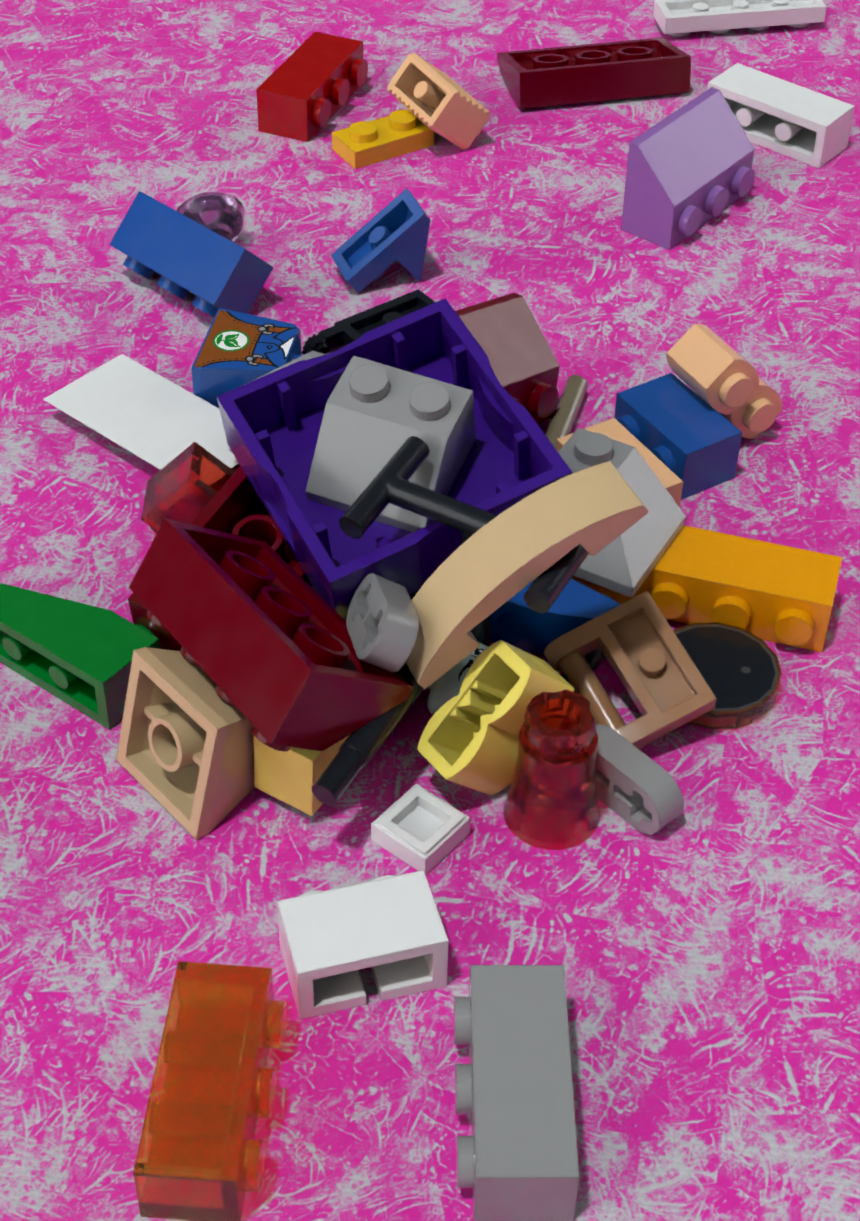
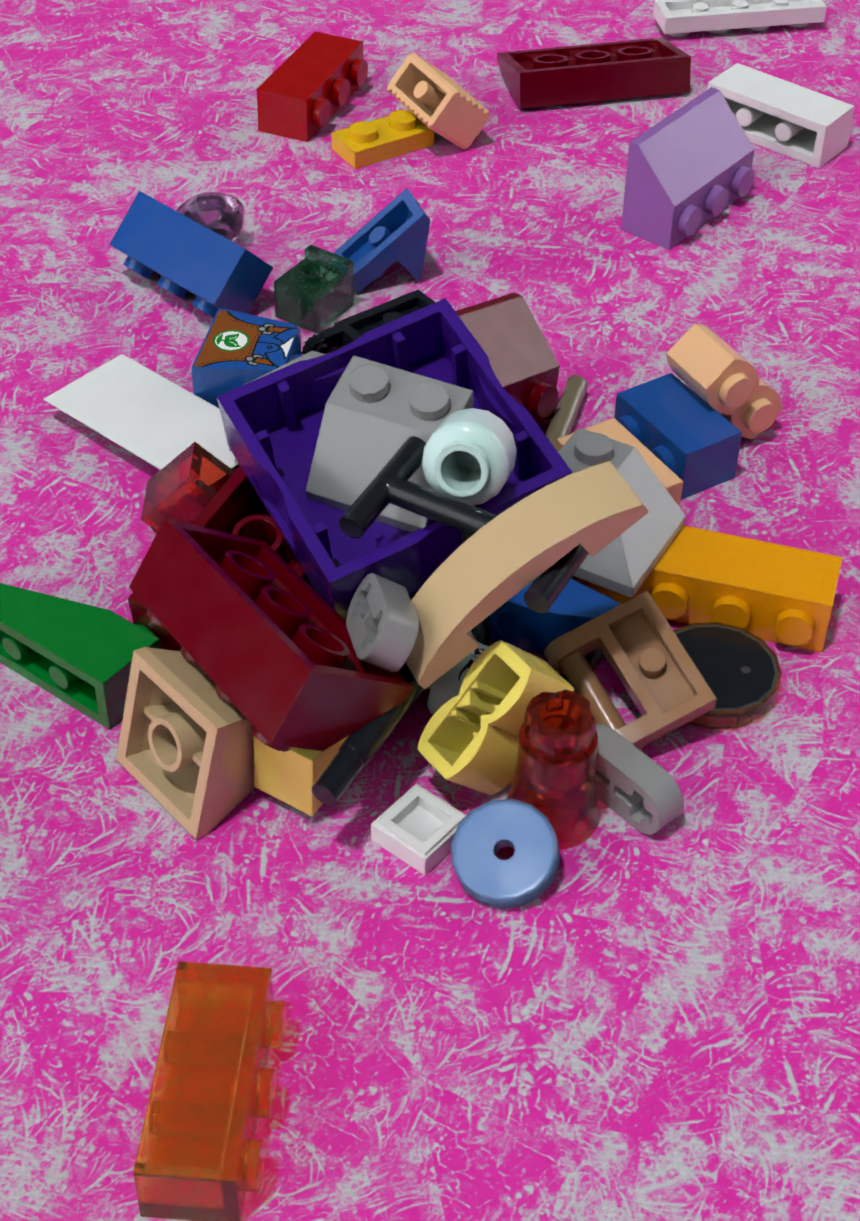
white piece [277,870,449,1019] -> none
light grey brick [454,965,579,1221] -> none
none -> brick [274,245,354,334]
none -> light aqua head [422,408,517,505]
none -> medium blue piece [451,799,560,908]

